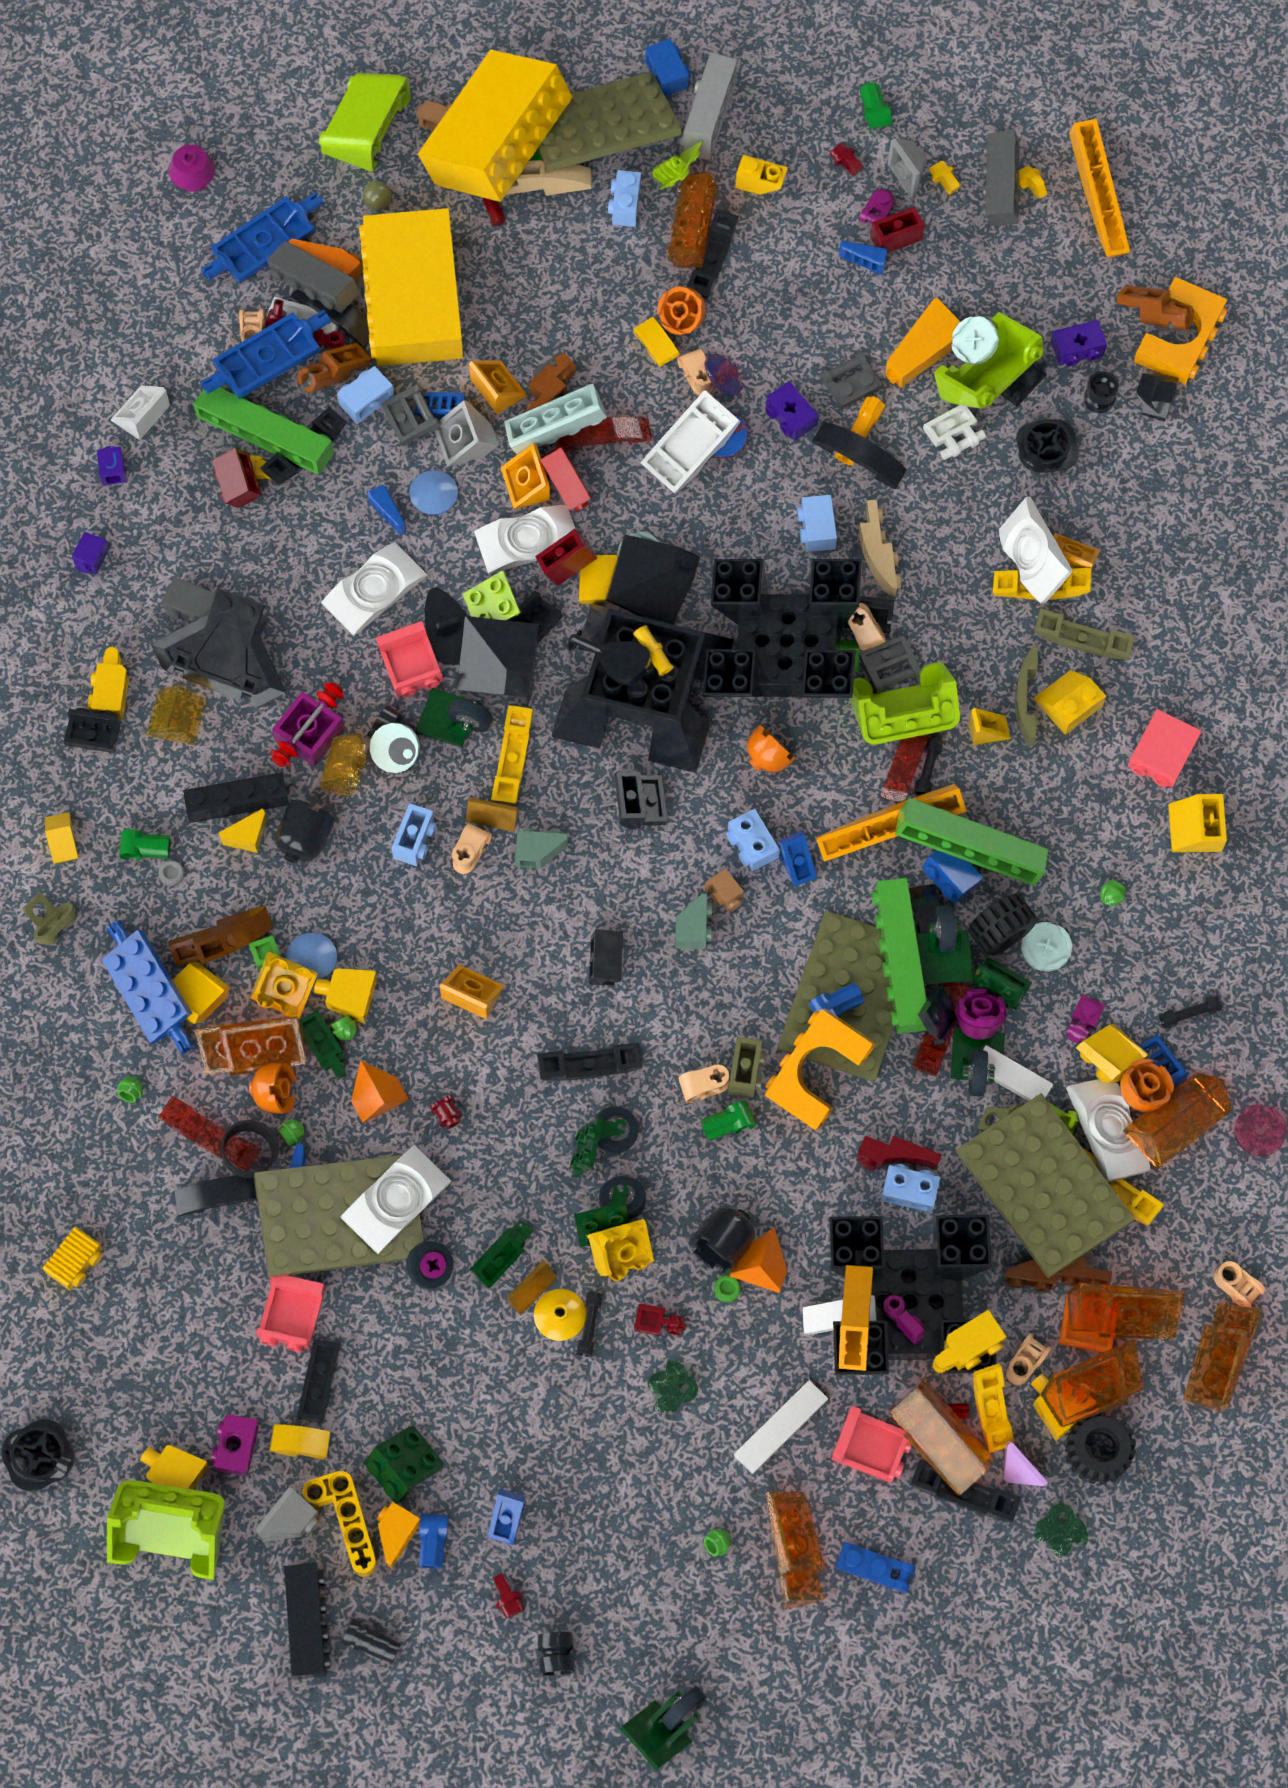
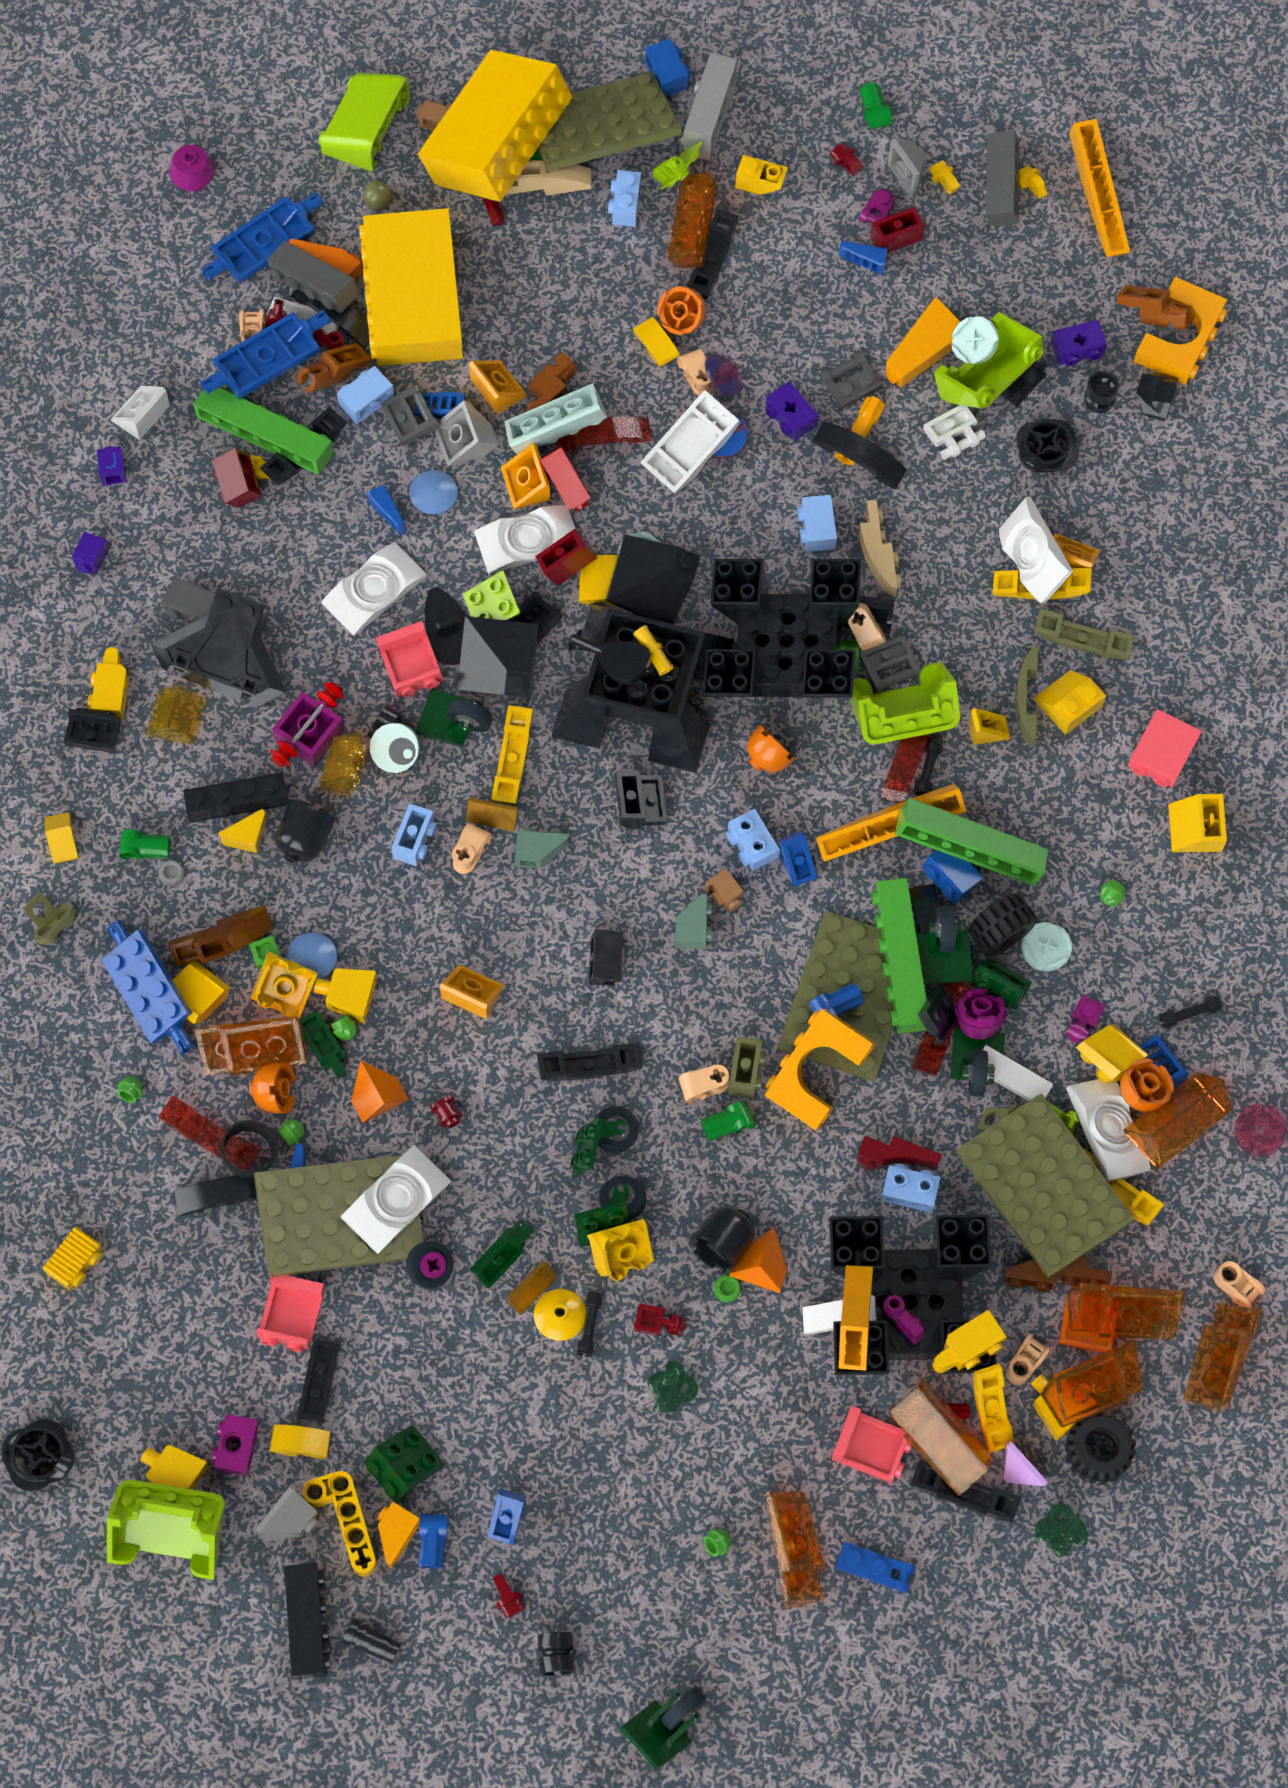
white tile [734,1380,828,1474] -> none

